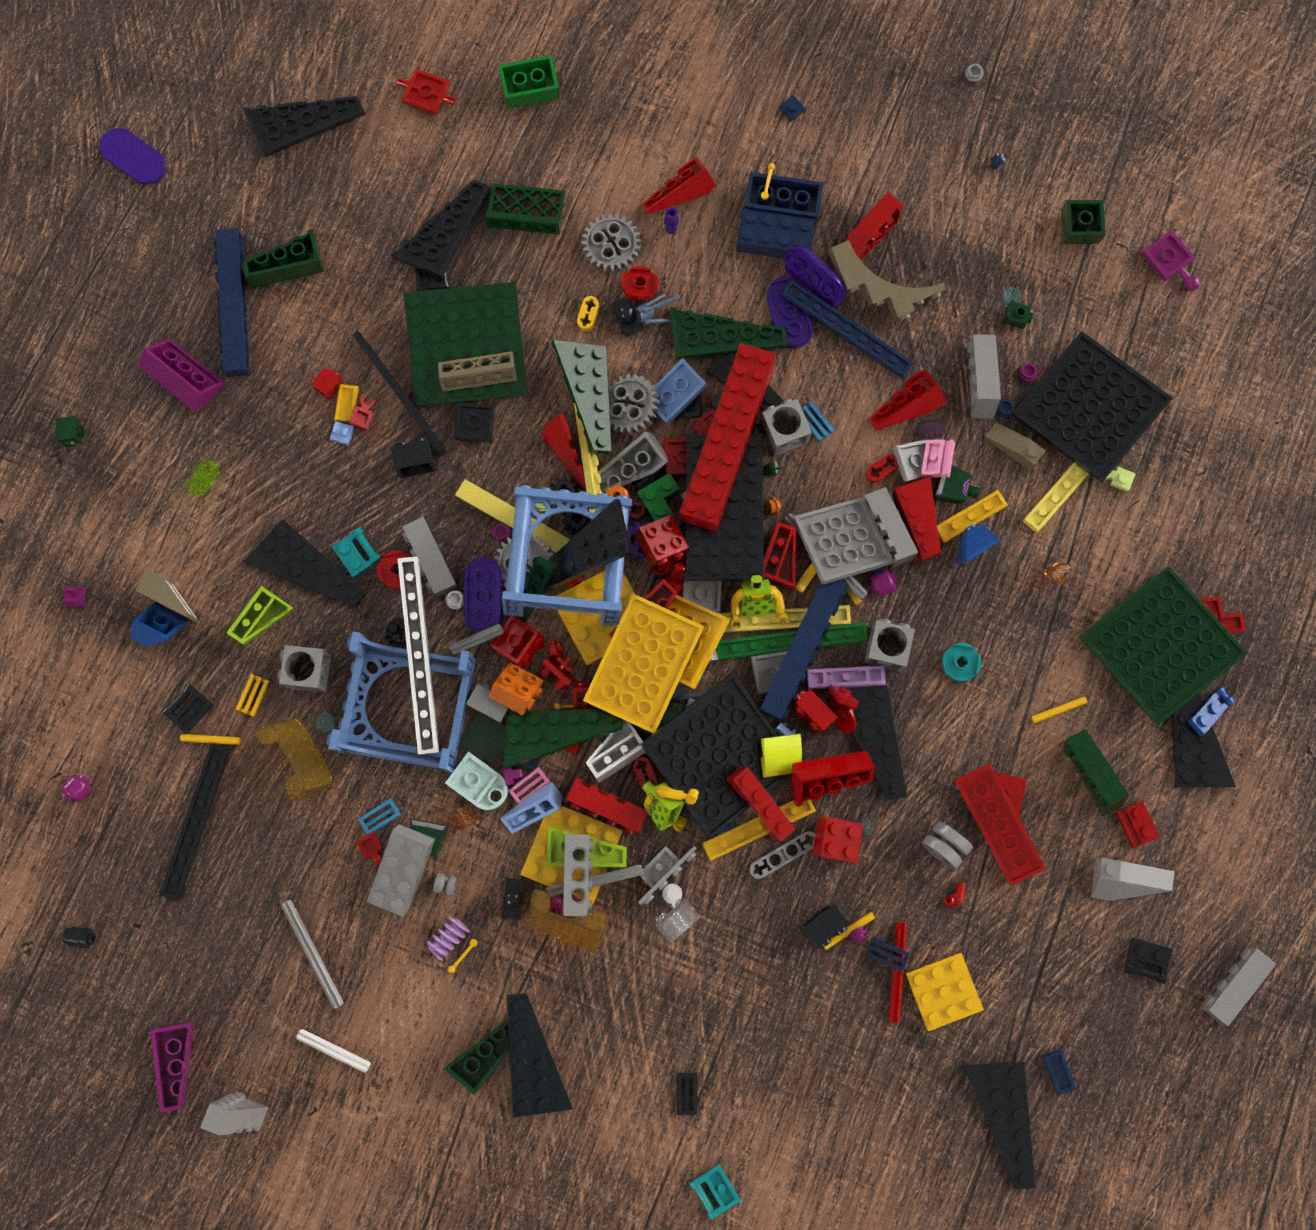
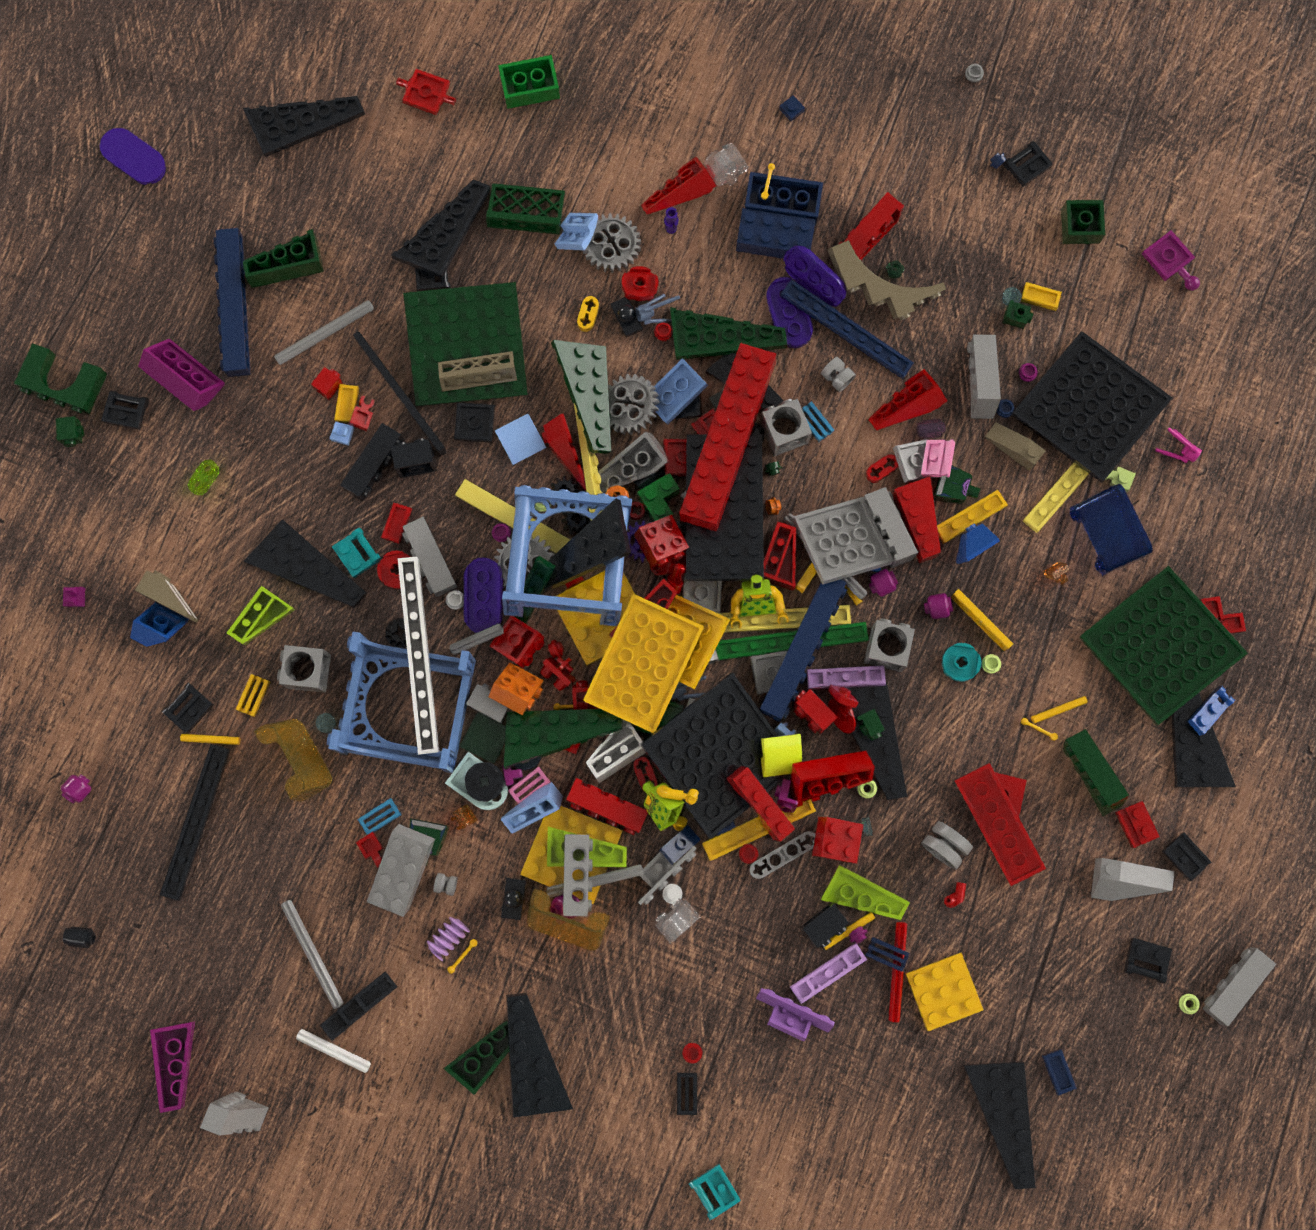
none -> dark green arch [14,343,107,414]
none -> black plate [101,390,149,430]
none -> light grey axle [274,300,374,365]
none -> black slope [320,971,398,1042]
none -> black brick [340,423,404,501]
none -> red tile [381,502,412,544]
none -> black plate [465,762,505,802]
none -> light blue slope [494,413,546,465]
none -> light blue slope [554,213,598,250]
none -> red plate [654,322,673,341]
none -> plate [659,825,701,865]
none -> red plate [682,1043,702,1064]
none -> clear brick [705,144,749,187]
none -> red plate [739,844,758,864]
none -> medium lavender bracket [756,988,835,1041]
none -> magenta bracket [774,779,798,813]
none -> lavender plate [790,942,867,1004]
none -> light grey wheel [821,356,856,392]
none -> lime wing [821,865,910,920]
none -> dark green brick [855,709,885,741]
none -> yellowish green plate [857,780,877,798]
none -> clear green plate [886,260,904,279]
none -> magenta head [924,593,953,620]
none -> yellow tile [951,589,1013,651]
none -> yellowish green plate [981,654,1001,674]
none -> black plate [1003,141,1053,187]
none -> yellow tile [1020,282,1062,311]
none -> yellow hinge [1021,718,1058,741]
none -> clear blue windscreen [1069,484,1153,576]
none -> dark pink plant [1155,428,1202,463]
none -> black plate [1162,832,1212,881]
none -> yellowish green plate [1179,994,1200,1014]

